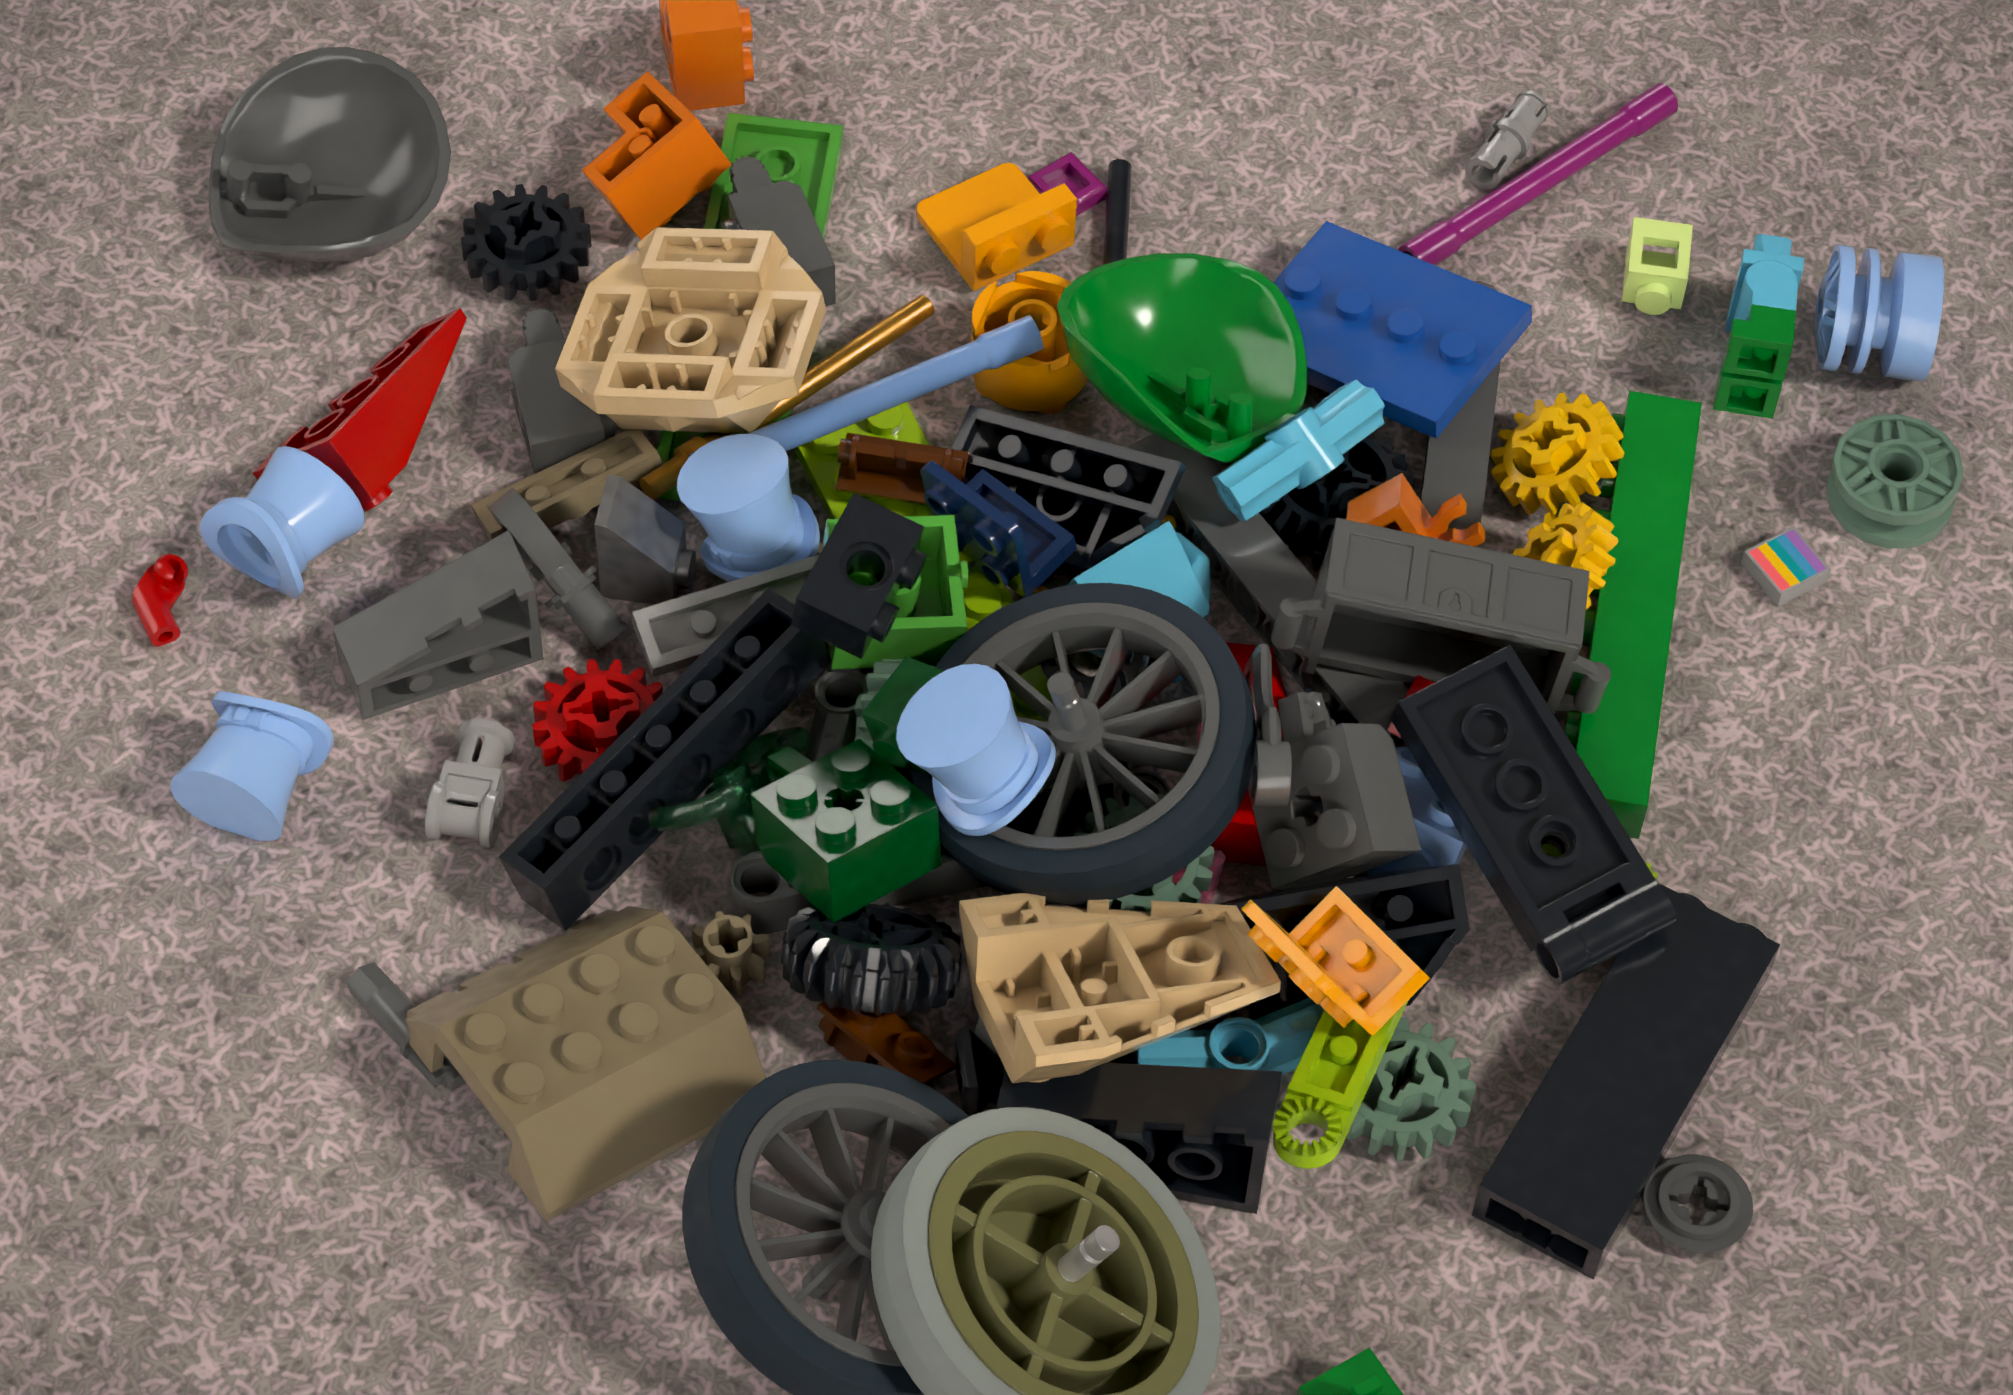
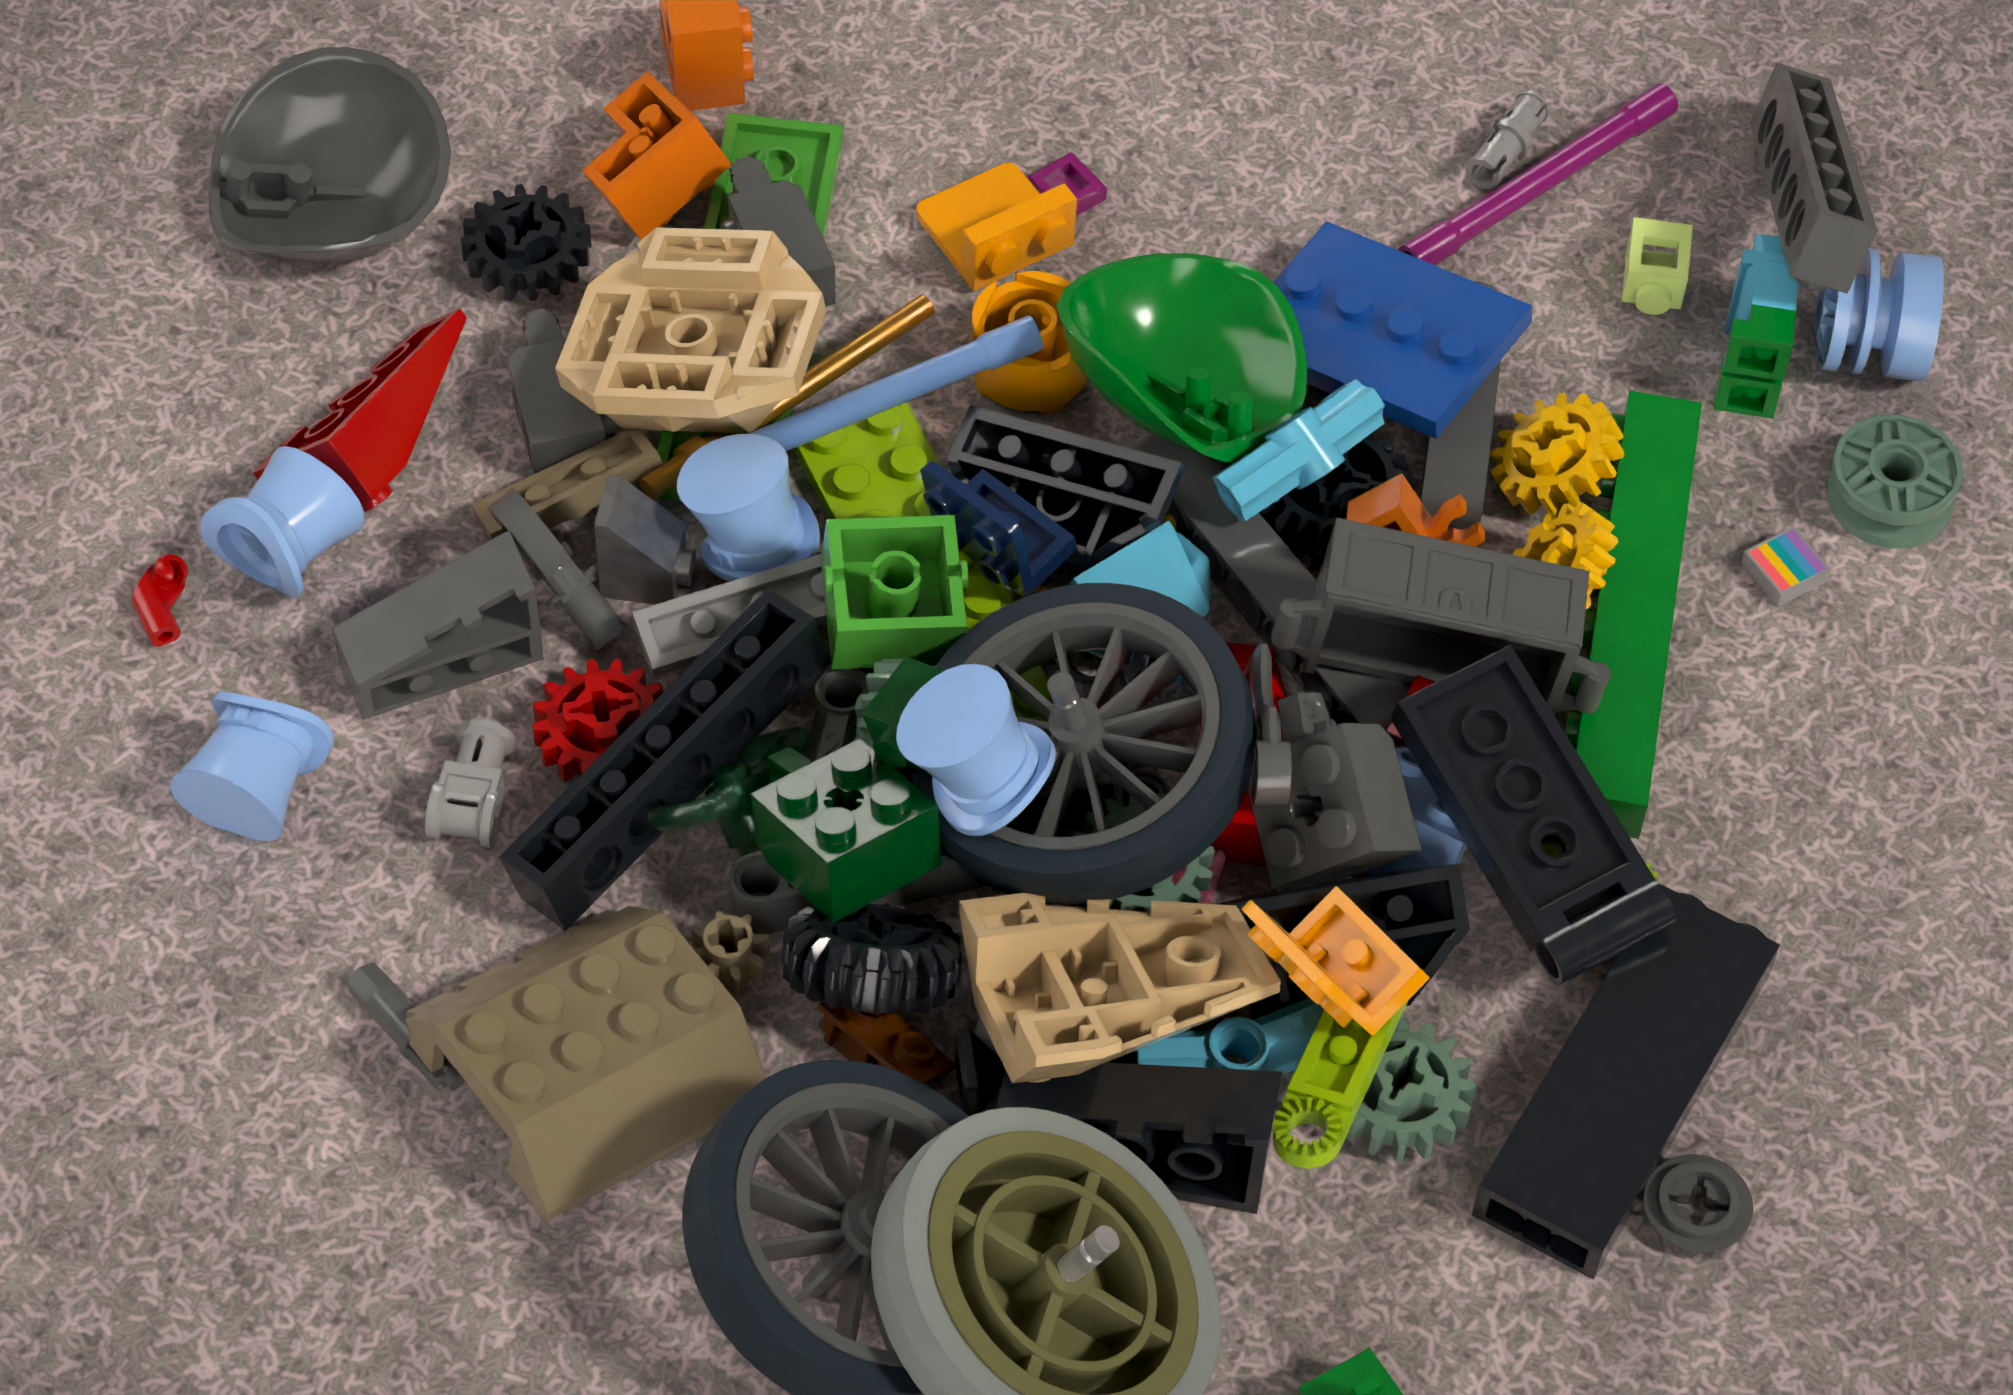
black brick [791,493,927,659] -> none
reddish brown hinge [835,433,969,506] -> none
black bar [1103,159,1132,265] -> none
none -> dark grey brick [1750,63,1877,294]

